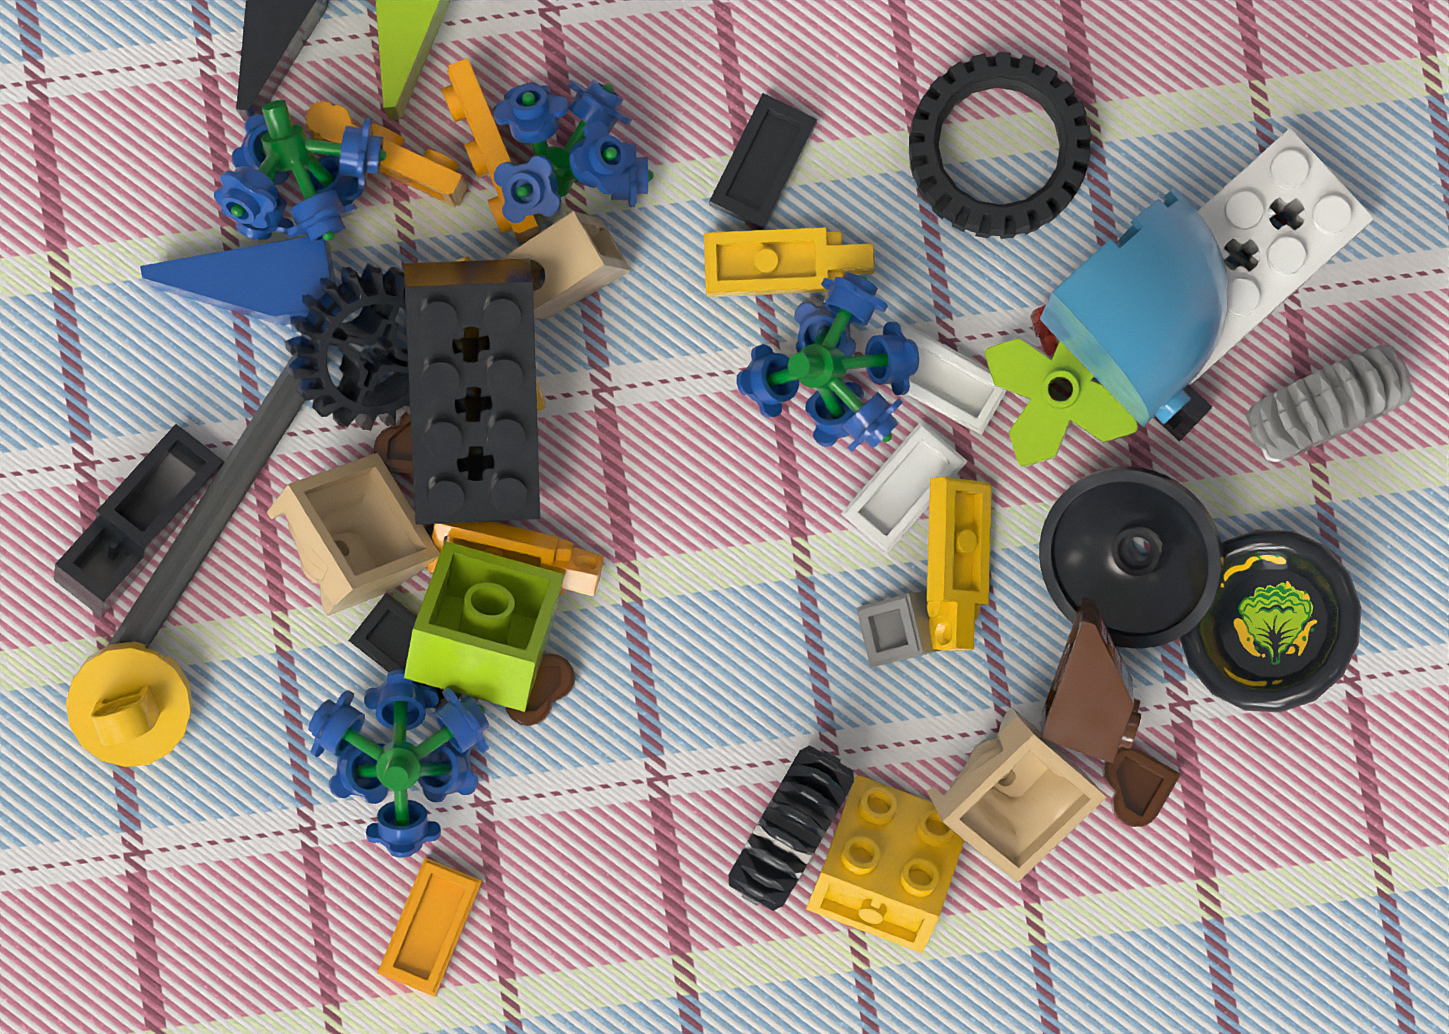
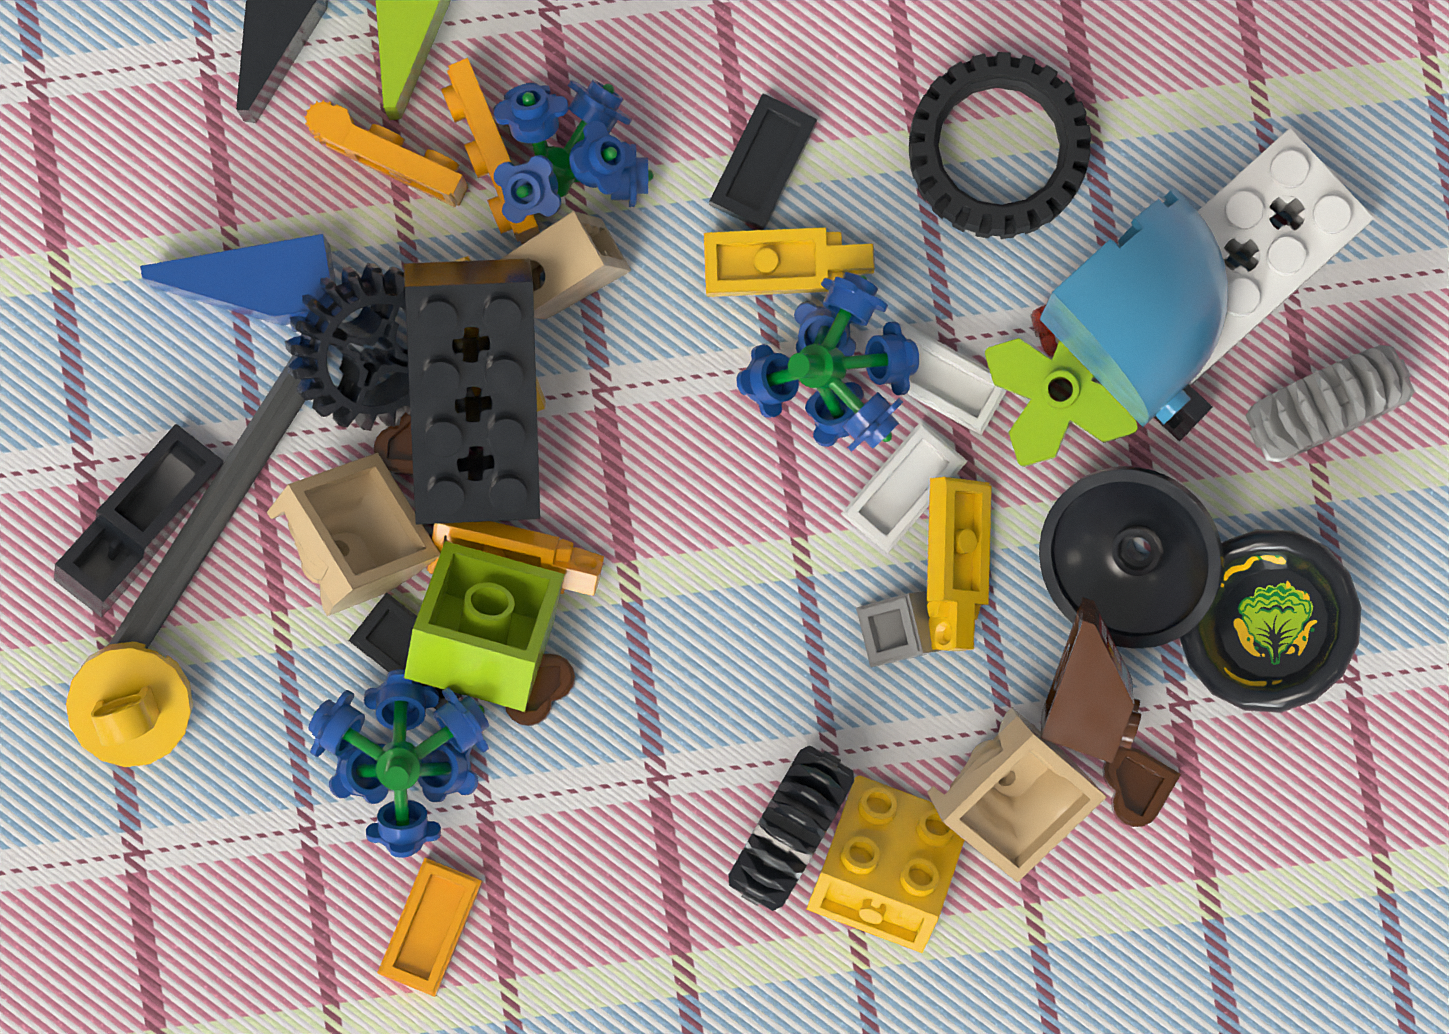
blue plant [214,100,387,243] -> none

